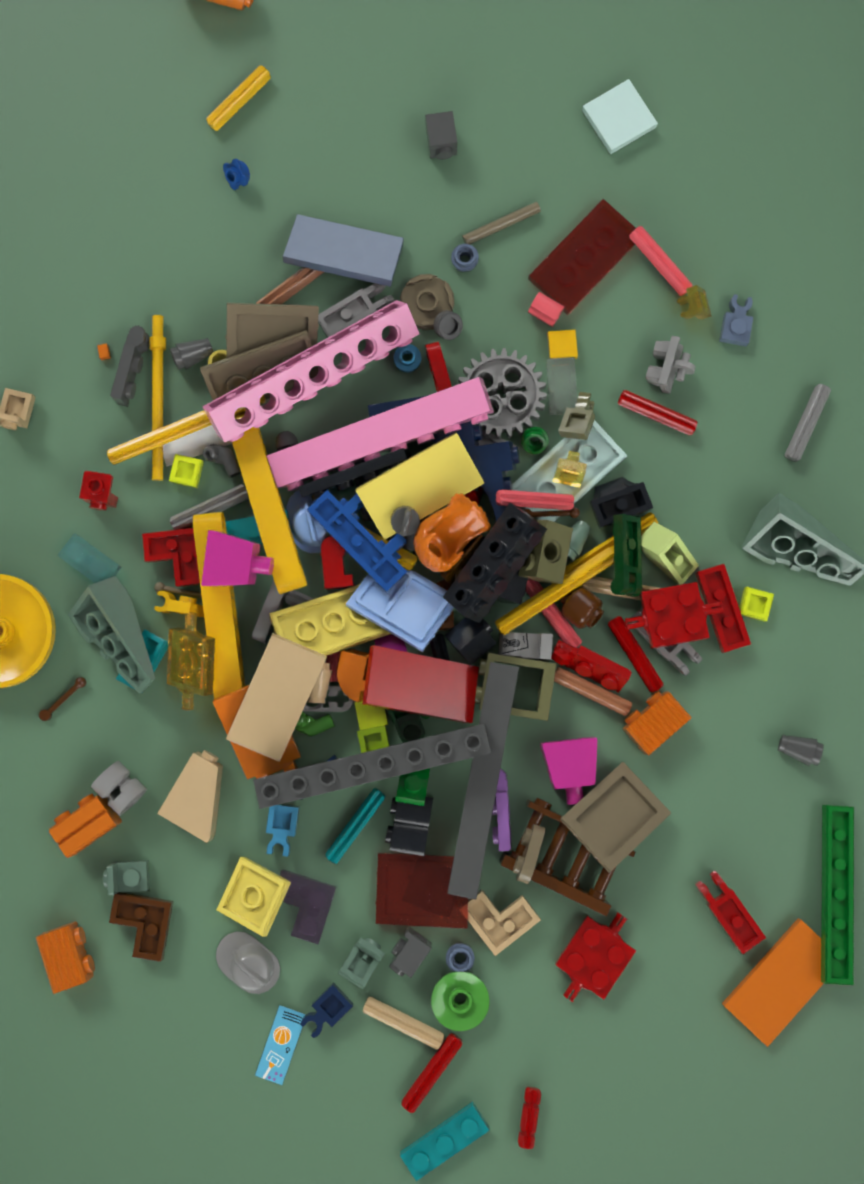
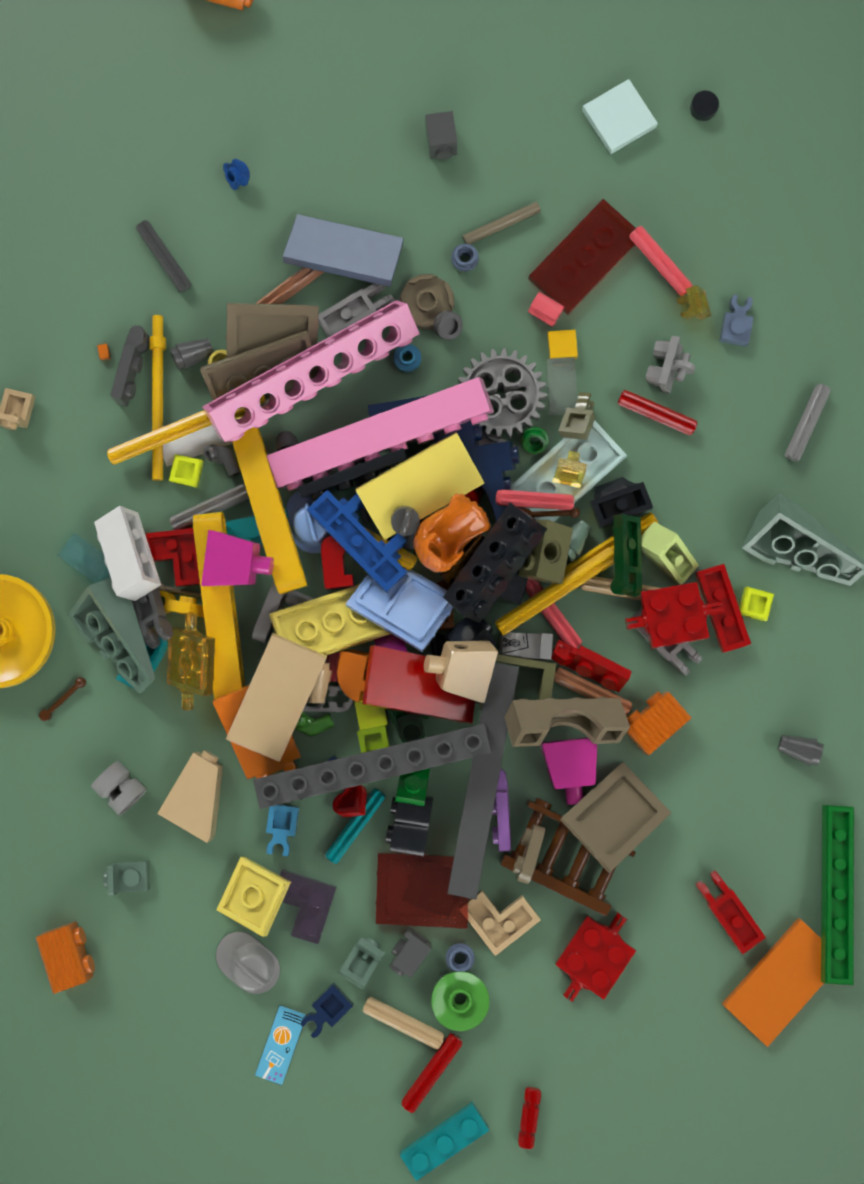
orange brick [49,793,122,858] -> none
red bracket [79,471,118,511] -> none
reddish brown plate [109,892,174,962] -> none
yellow axle [206,65,271,131] -> none
red beam [425,341,452,392] -> none
reddish brown head [561,587,604,629] -> none
red axle [608,616,664,693] -> none
none -> white brick [94,506,161,601]
none -> dark grey hinge [132,587,173,649]
none -> dark grey axle [136,220,192,293]
none -> red tile [332,785,367,817]
none -> tan torso [424,641,498,703]
none -> dark tan arch [504,697,630,747]
none -> black tile [690,90,719,121]

